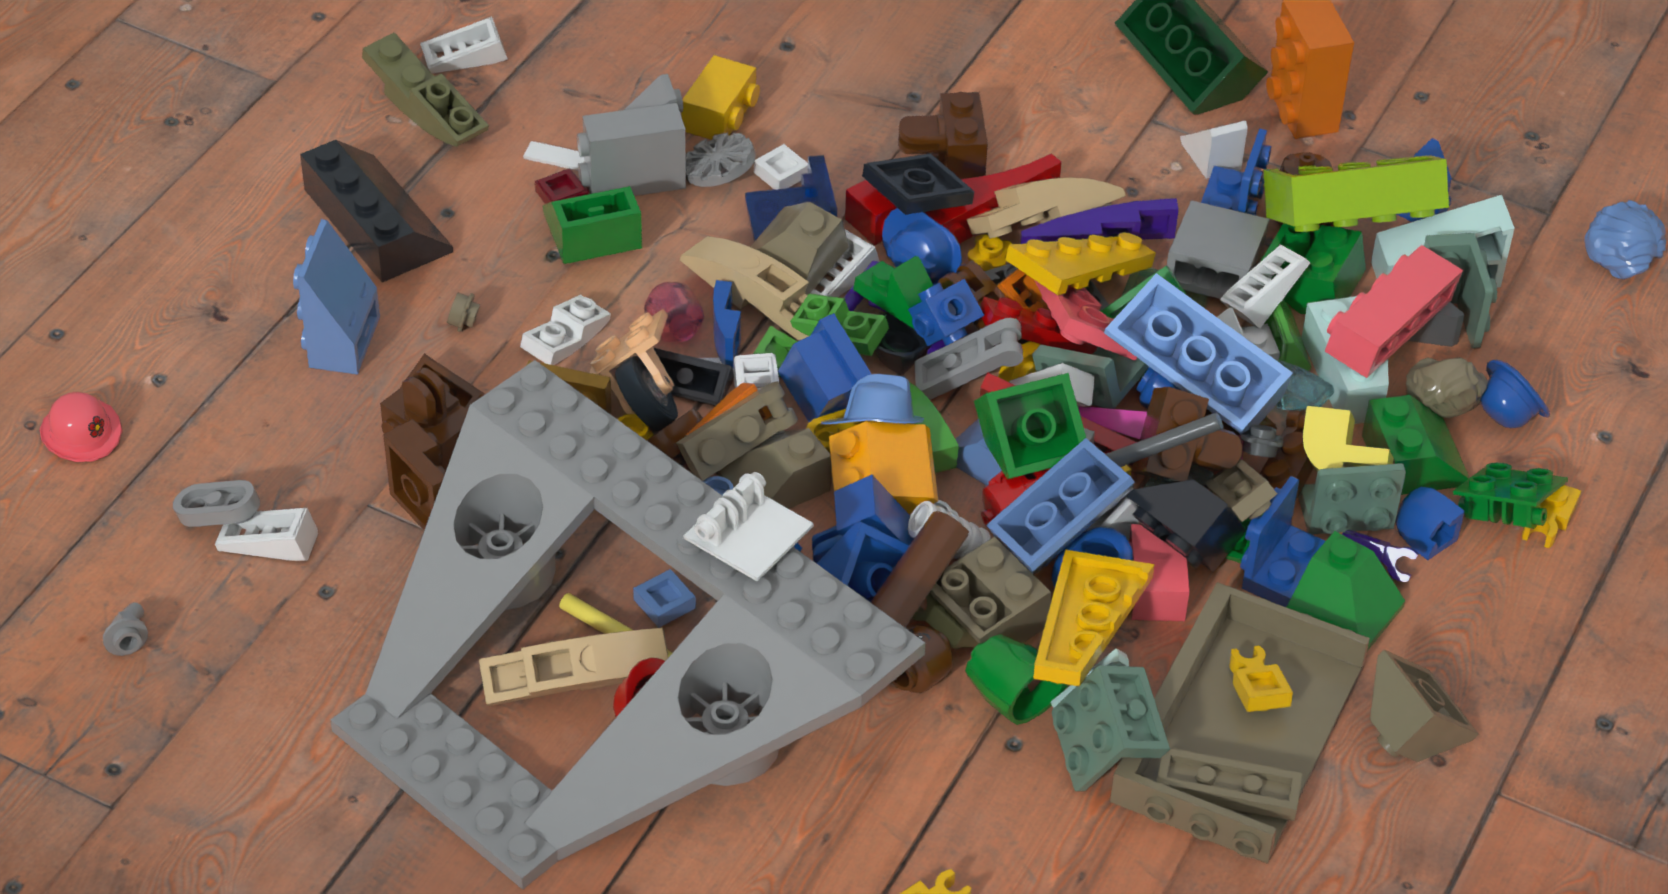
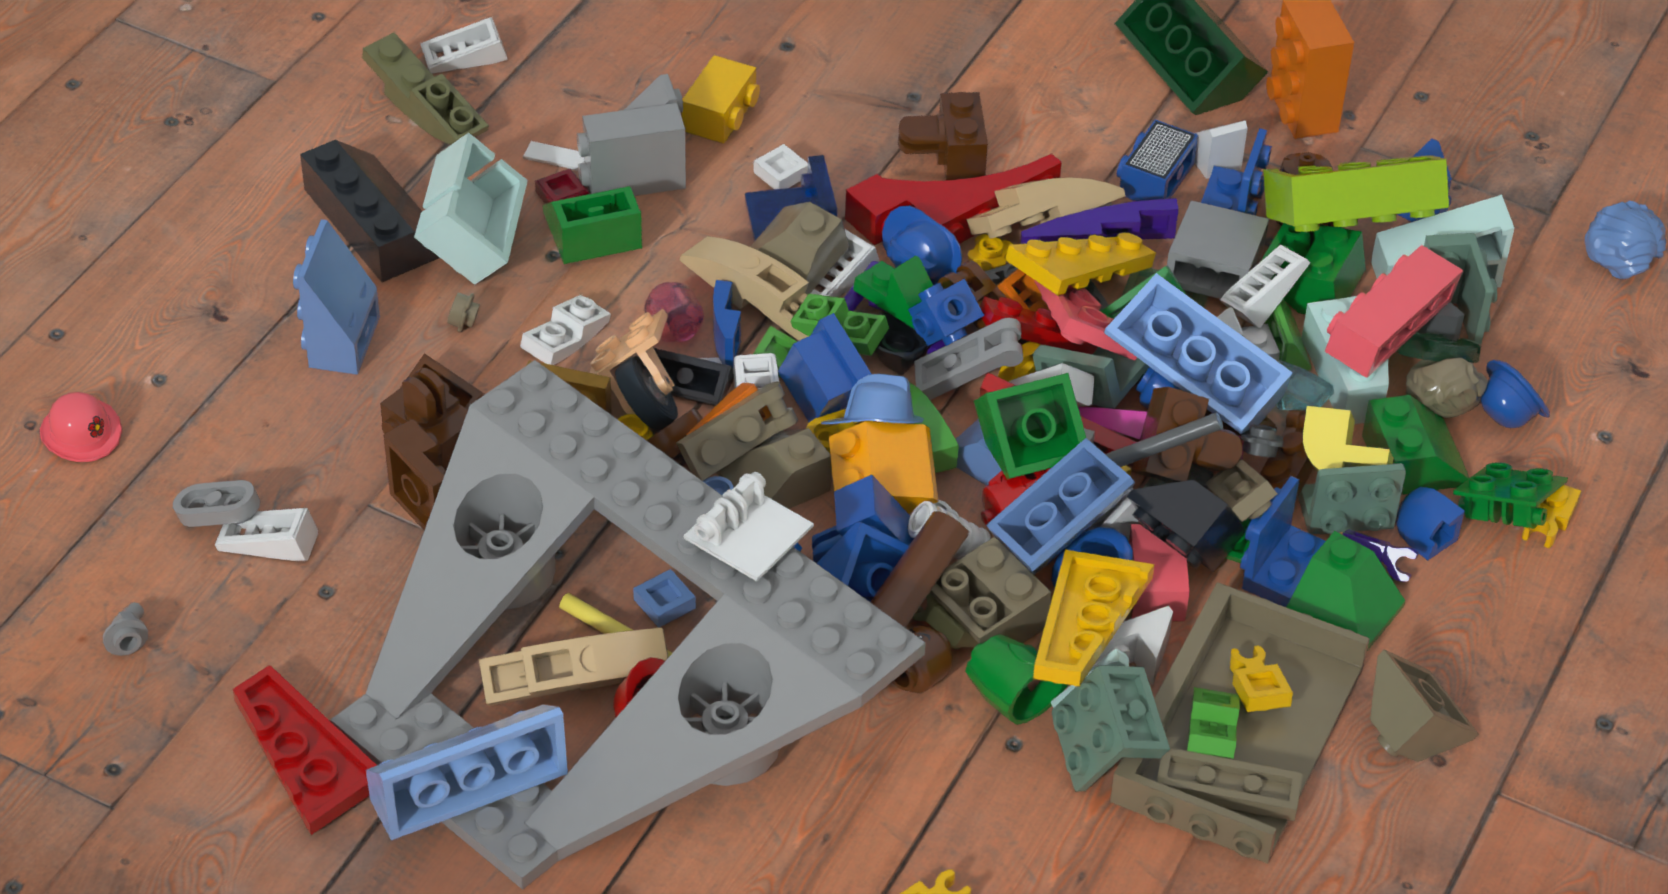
light grey wheel [686,133,756,187] -> none
black plate [862,153,975,215] -> none
none -> red wing [233,665,378,835]
none -> light blue slope [366,704,568,841]
none -> light aqua piece [414,132,528,284]
none -> white slope [1093,606,1173,685]
none -> brick [1117,120,1198,201]
none -> bright green slope [1187,687,1240,759]
none -> clear green tile [1396,333,1482,363]

